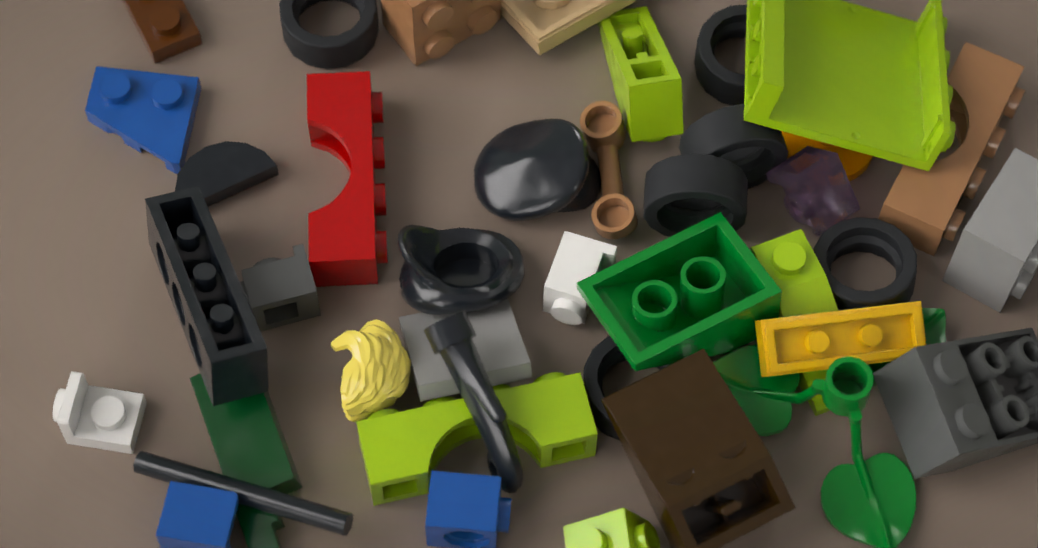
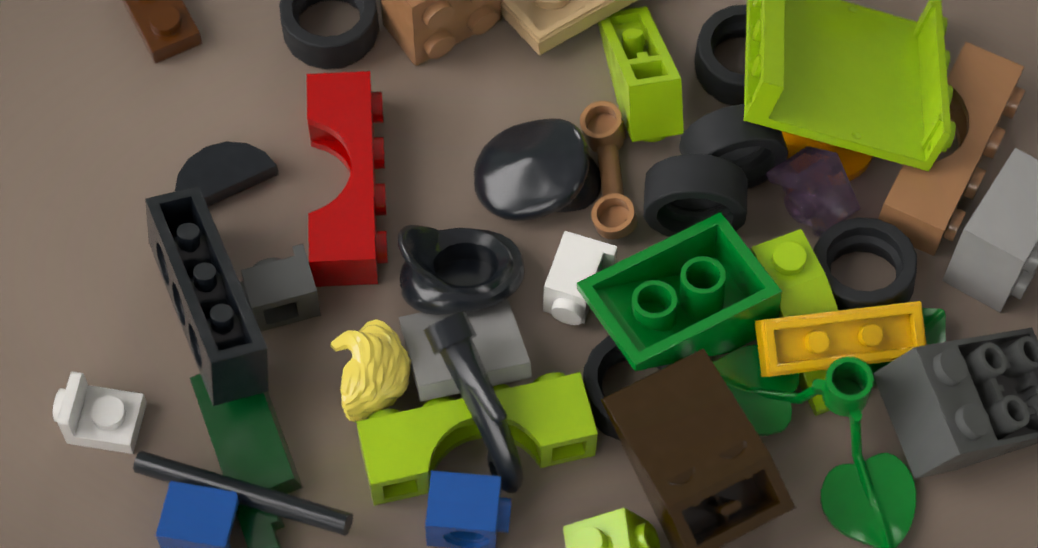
blue wing [85,66,201,174] -> none

